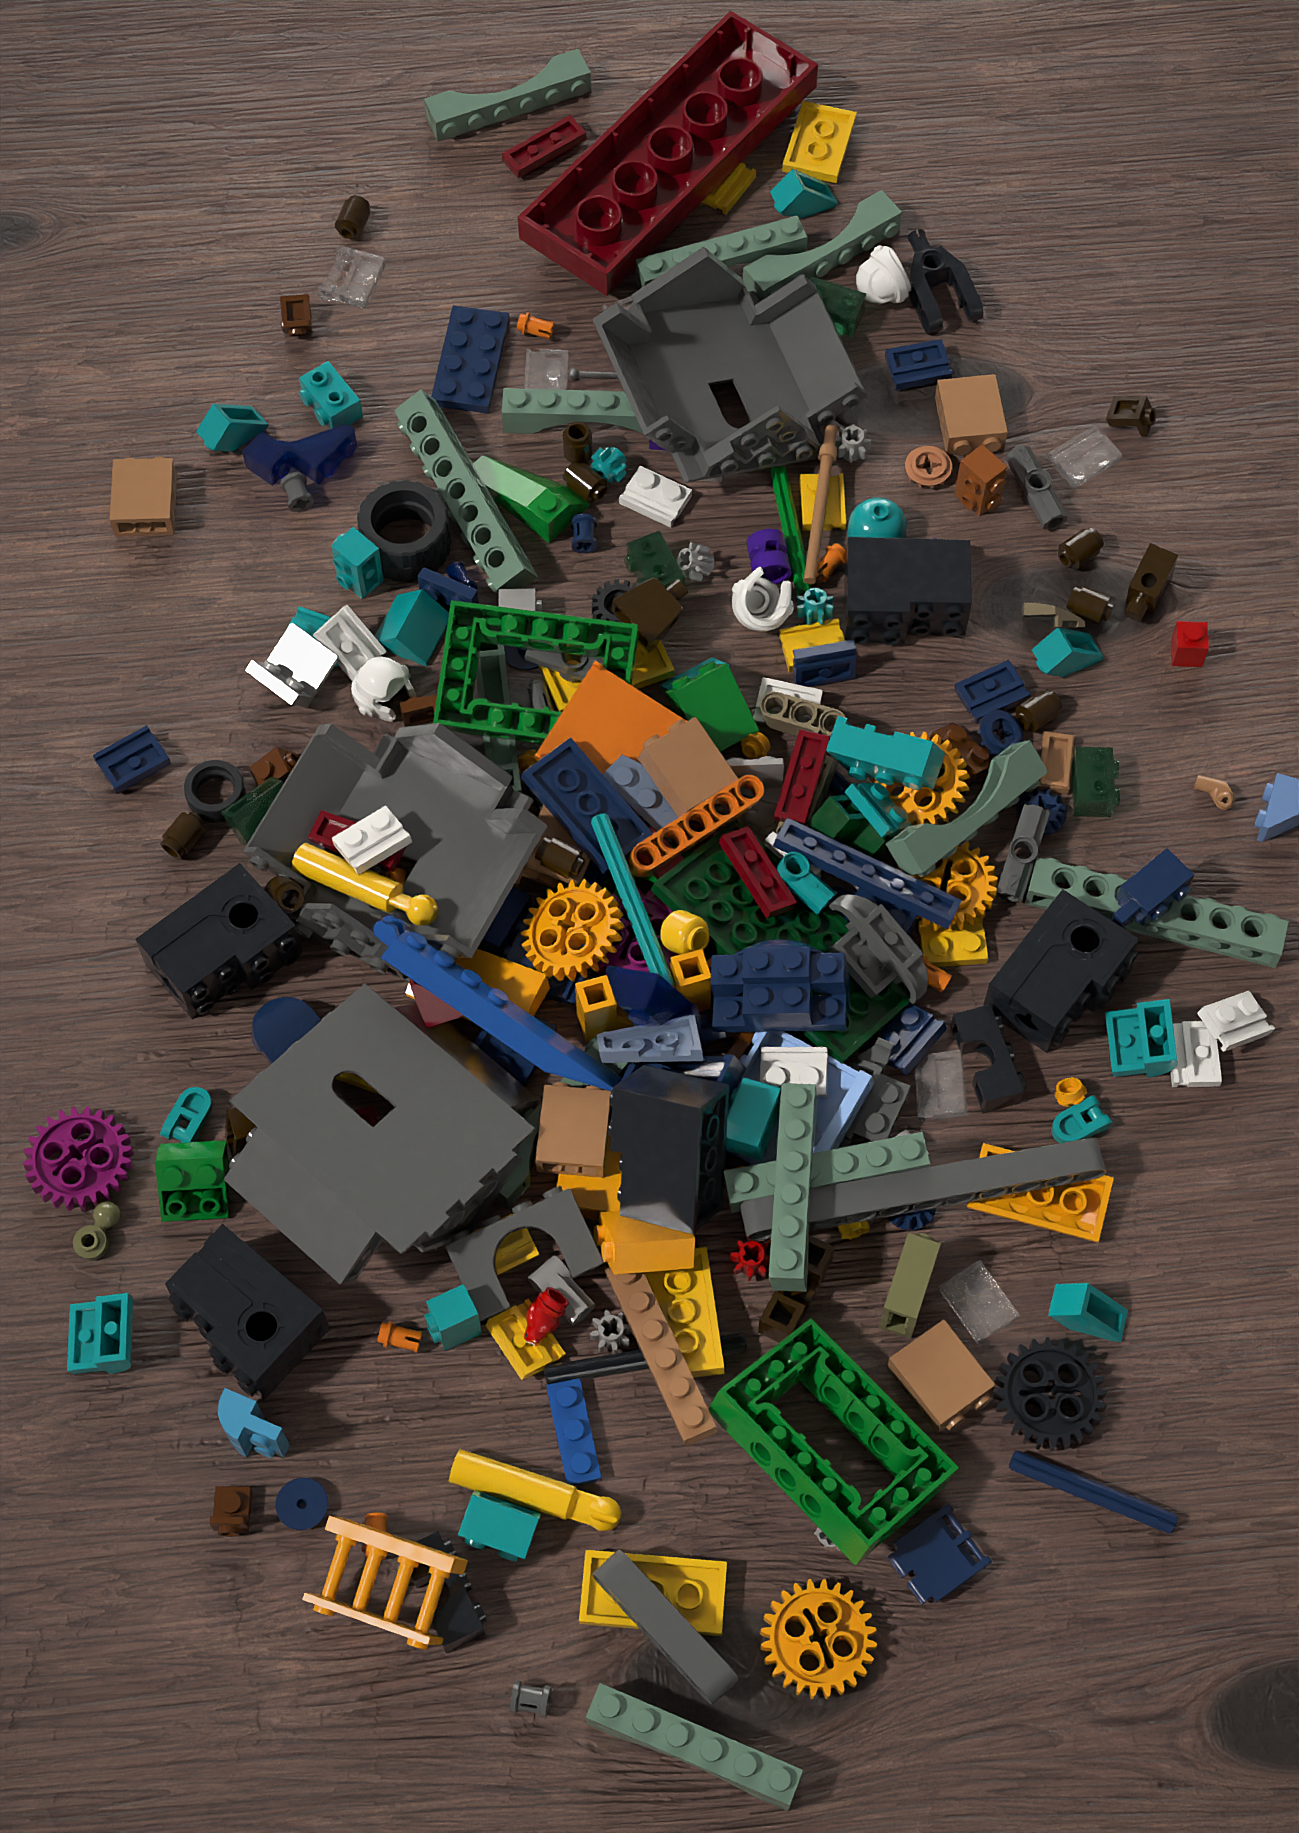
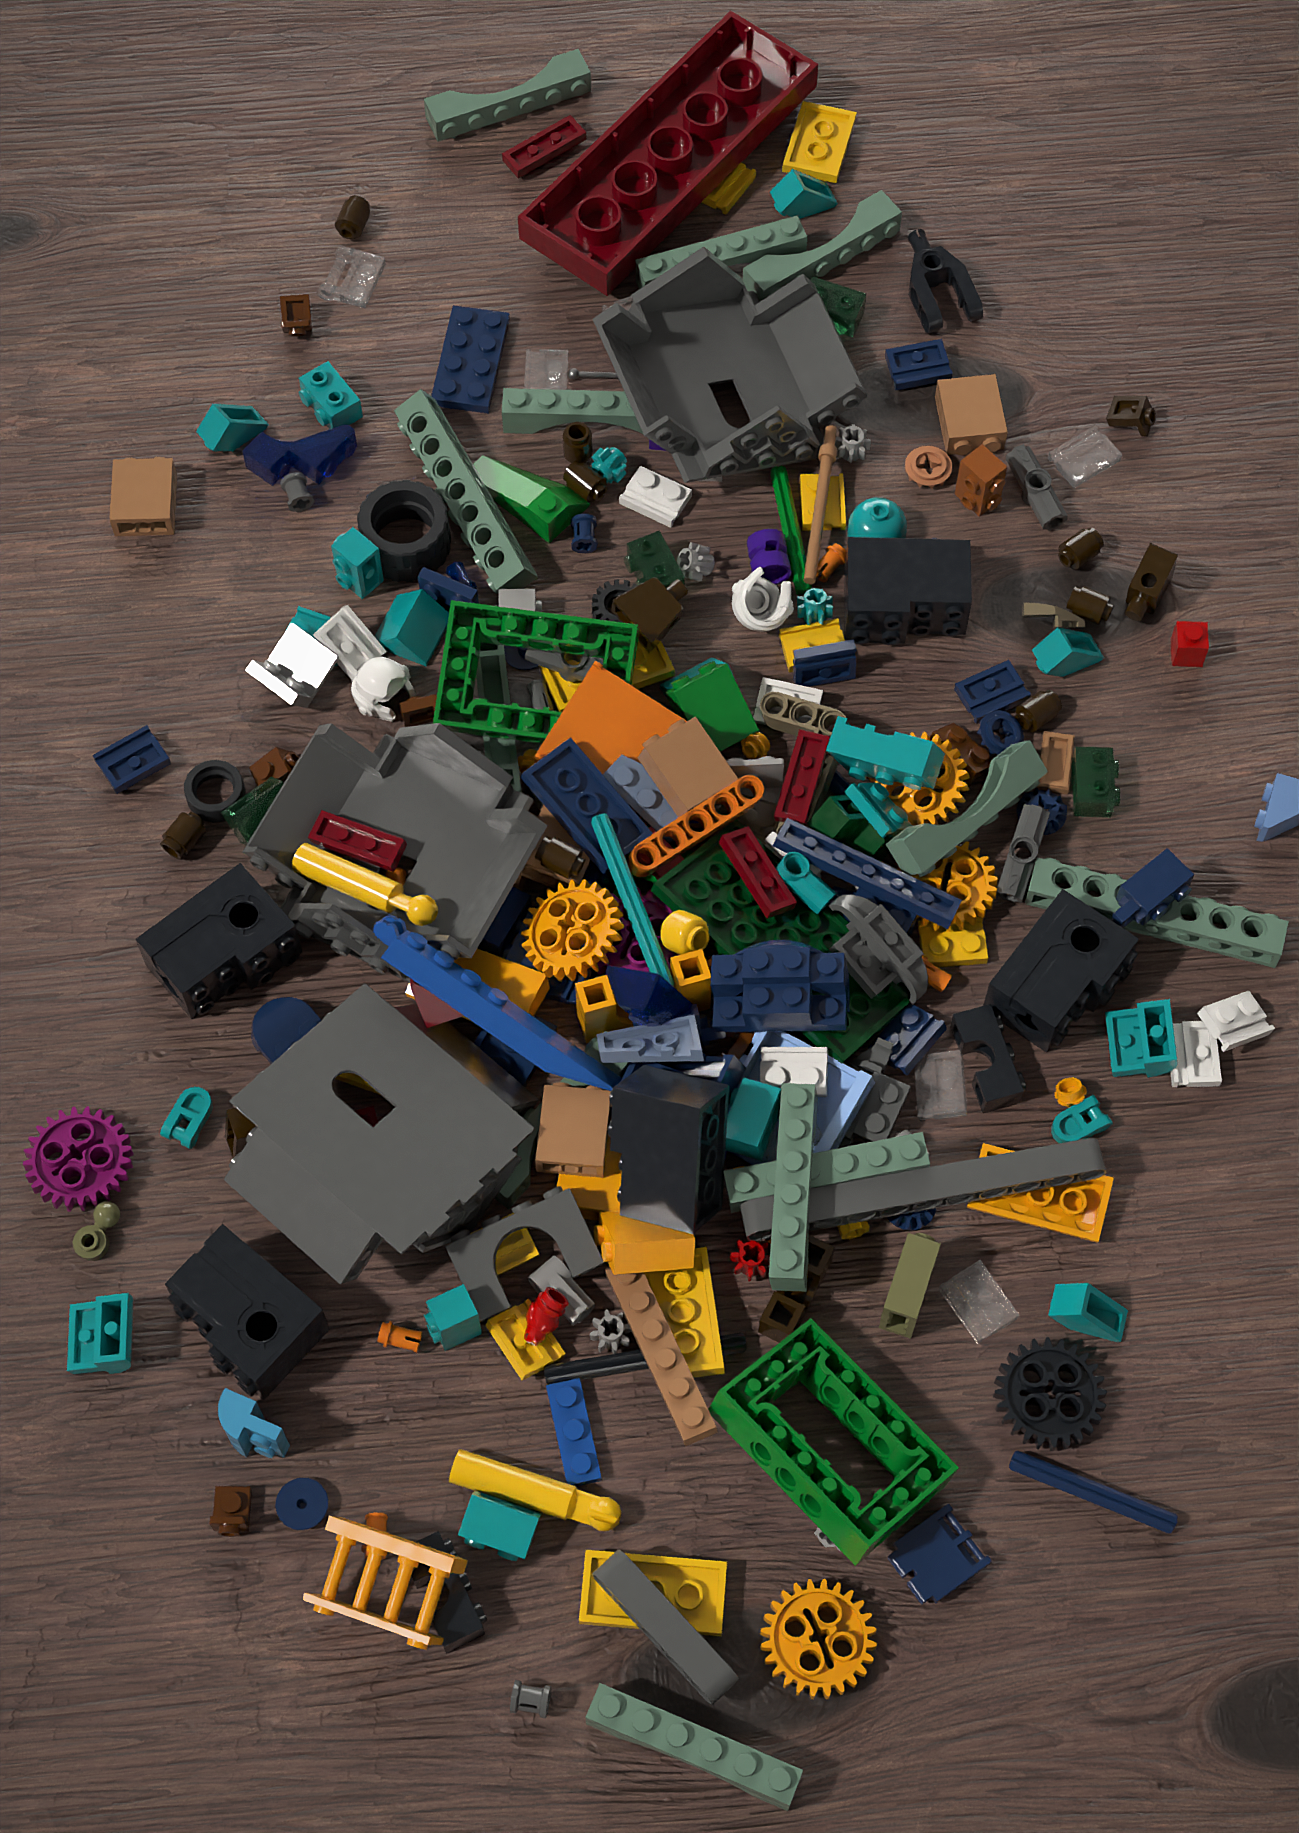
green slope [155,1140,229,1222] -> none
dark brown brick [265,876,305,913] -> none
white plate [332,806,412,875] -> none
orange pin [517,312,555,340] -> none
white helmet [856,245,911,304] -> none
medium nougat brick [887,1319,995,1433] -> none
medium nougat arm [1194,774,1235,810] -> none

